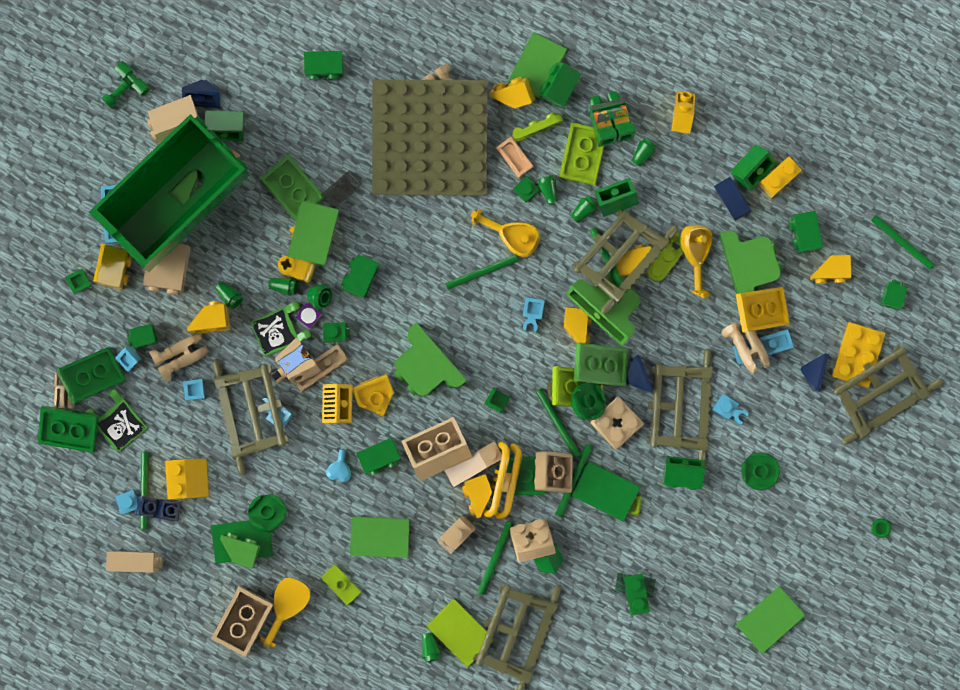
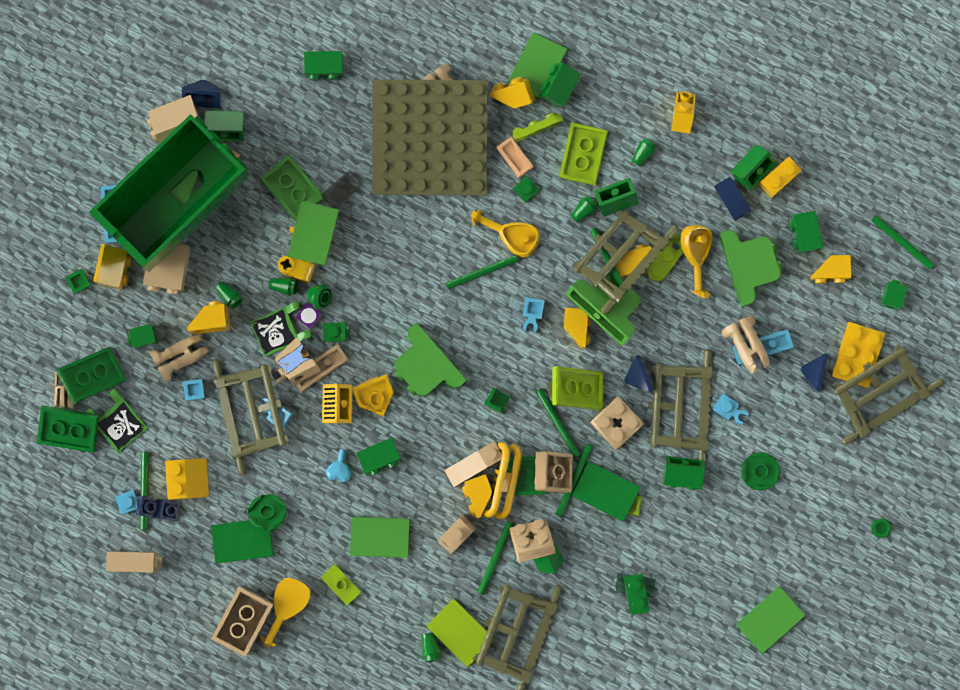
green bar [101,61,150,109] -> none
medium azure plate [115,345,142,372] -> none
bright green slope [220,532,260,569] -> none
green brick [341,254,379,300] -> none
tan brick [401,417,472,481] -> none
green cone [538,175,558,204] -> none
green tile [571,382,606,421] -> none
bright green tile [574,343,628,387] -> none
green hips [589,91,636,147] -> none
yellow plate [736,287,790,333] -> none

